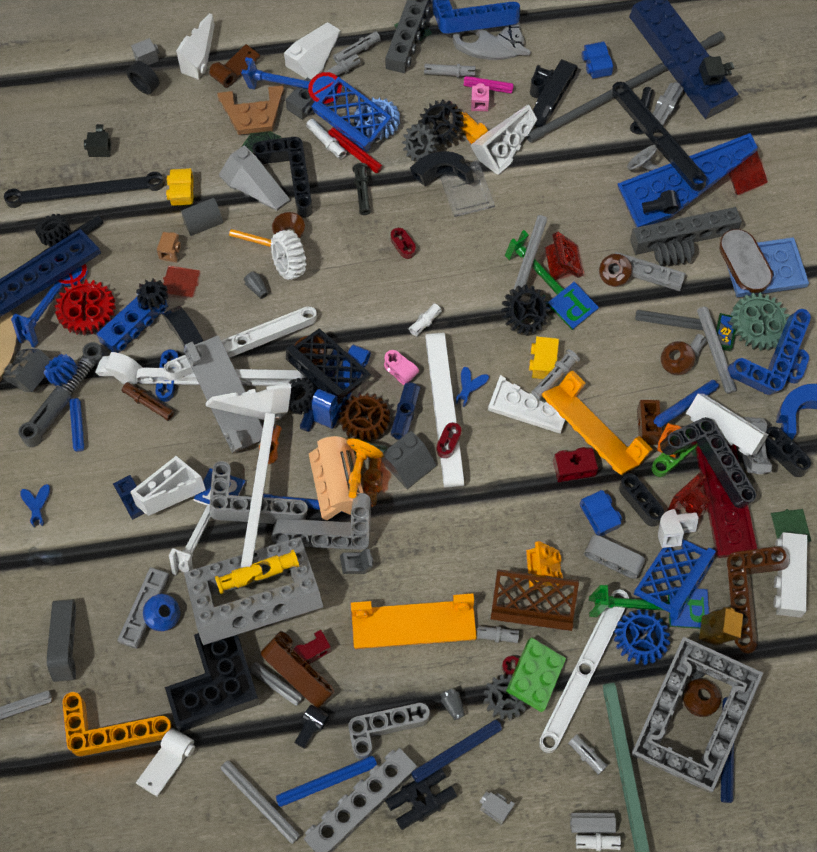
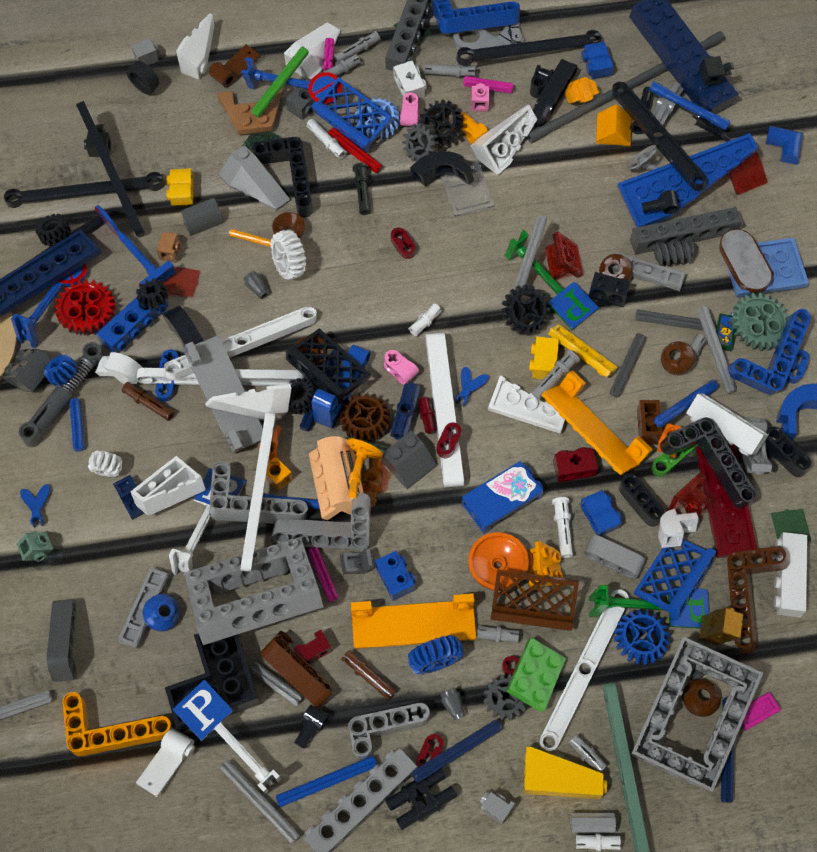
yellow piece [215,549,300,594] -> none
none -> sand green brick [16,531,53,562]
none -> black beam [76,101,145,237]
none -> white gear [88,450,123,477]
none -> blue piece [95,205,176,284]
none -> piece [172,680,281,794]
none -> bright green axle [251,46,309,117]
none -> light orange brick [266,456,293,492]
none -> dark pink axle [308,547,338,602]
none -> dark pink axle [323,38,334,71]
none -> reddish brown pin [341,650,397,700]
none -> blue brick [375,550,416,601]
none -> white brick [393,61,427,99]
none -> bright pink piece [400,92,418,126]
none -> blue gear [408,635,464,674]
none -> dark red beam [416,734,444,768]
none -> dark red axle [418,397,436,434]
none -> black piece [456,30,602,66]
none -> blue panel [462,461,543,534]
none -> orange dish [468,532,529,591]
none -> yellow slope [523,747,607,799]
none -> yellow plate [548,324,618,377]
none -> white pin [552,497,573,558]
none -> light orange hair [564,77,599,104]
none -> black brick [589,272,631,308]
none -> light orange slope [596,104,632,146]
none -> dark grey axle [610,333,645,398]
none -> blue piece [649,81,730,130]
none -> black piece [692,113,731,142]
none -> dark pink tile [741,692,781,731]
none -> blue brick [765,126,803,165]

